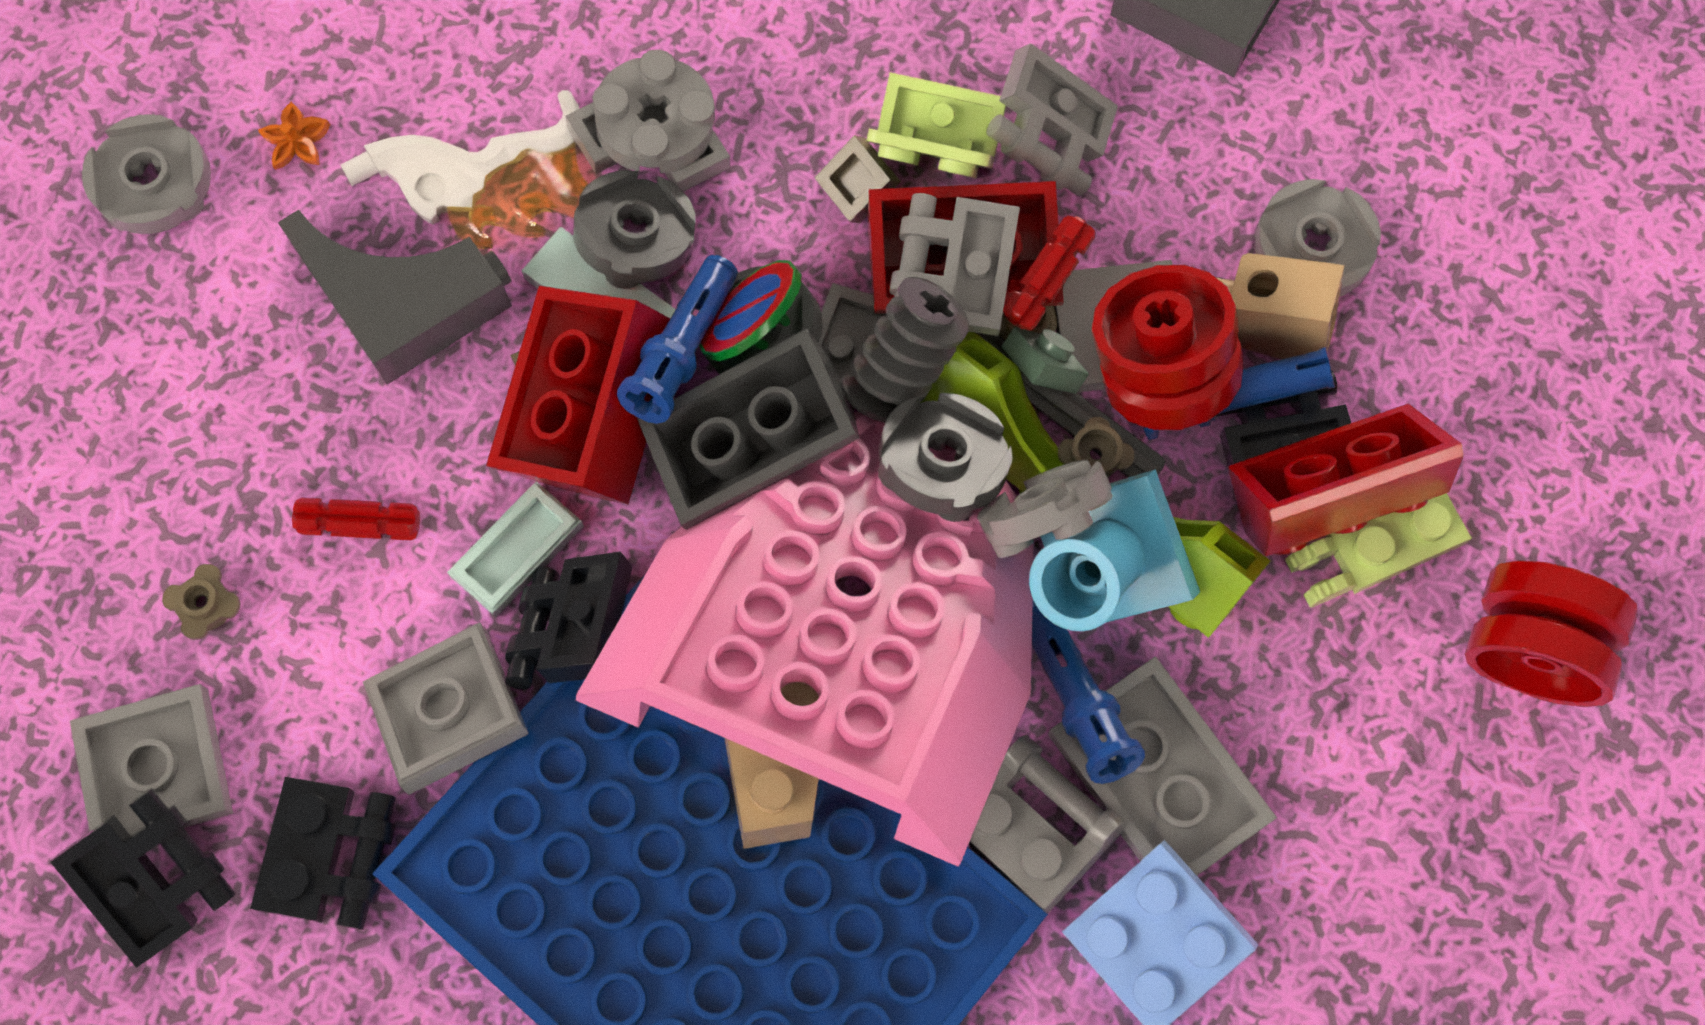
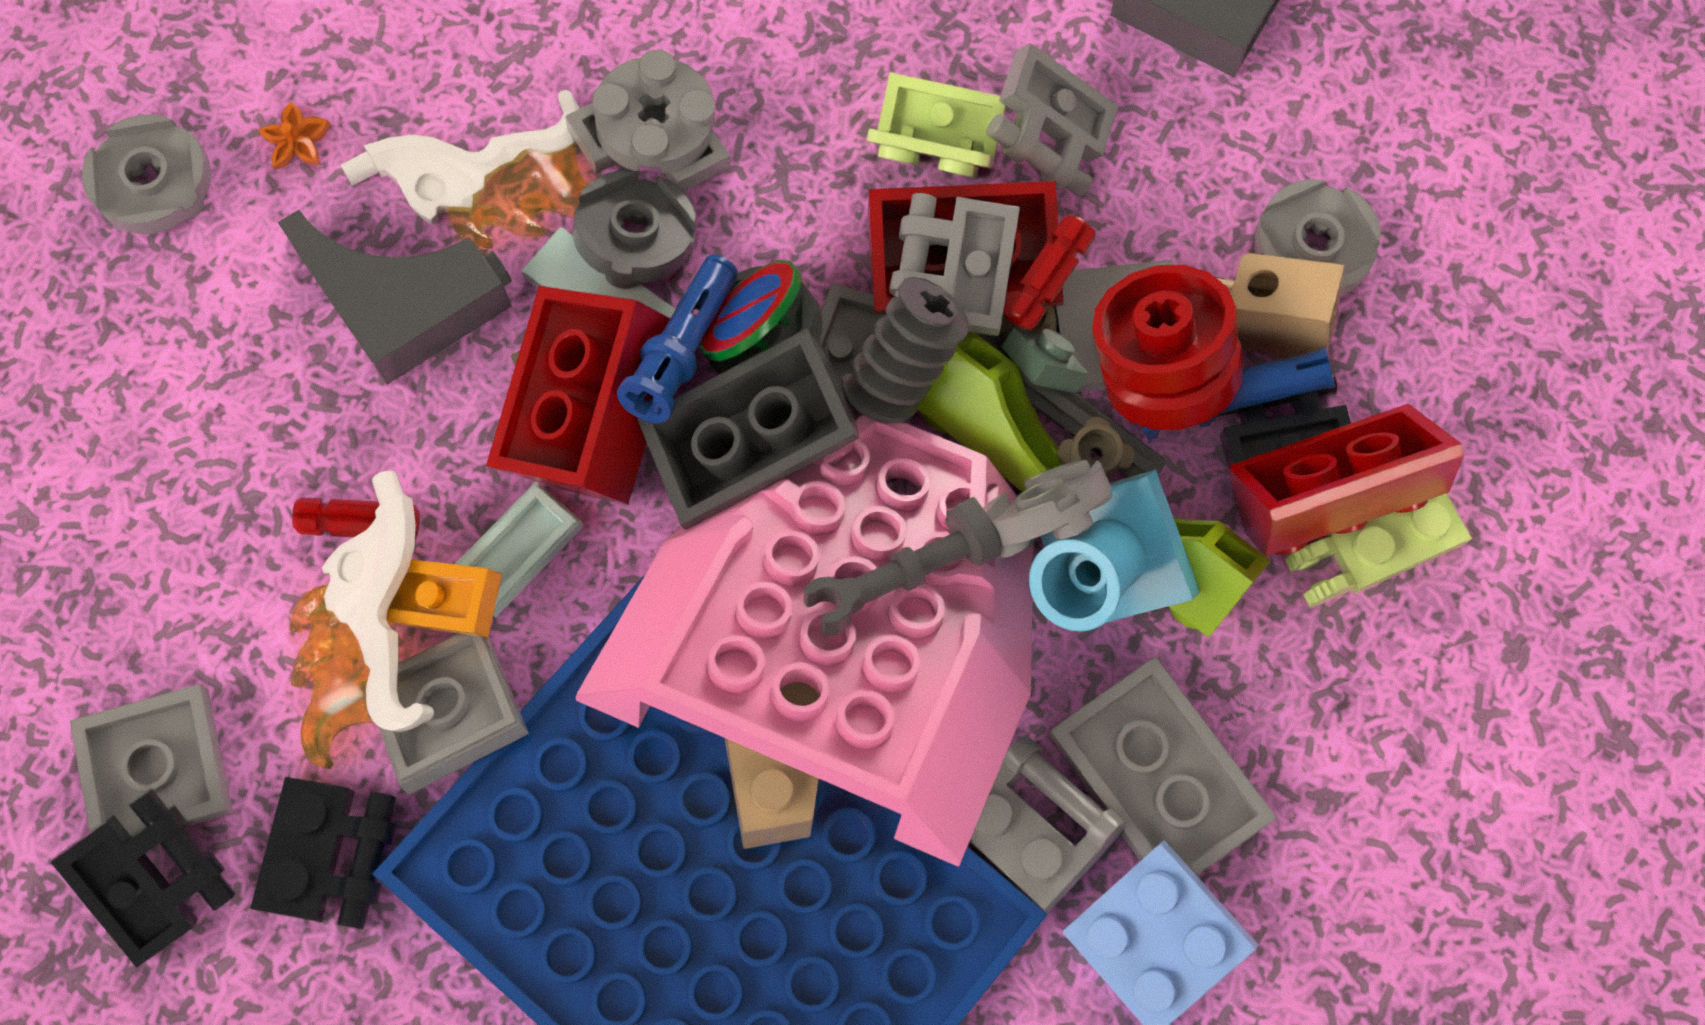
dark tan plate [162,564,241,640] -> none
black plate [505,551,633,690] -> none
plate [814,135,901,223] -> none
dark grey plate [878,393,1012,522] -> none
blue pin [1032,600,1145,784] -> none
red wheel [1465,560,1638,707] -> none
none -> piece [289,471,434,769]
none -> light orange plate [386,559,502,638]
none -> dark grey piece [803,496,1001,636]

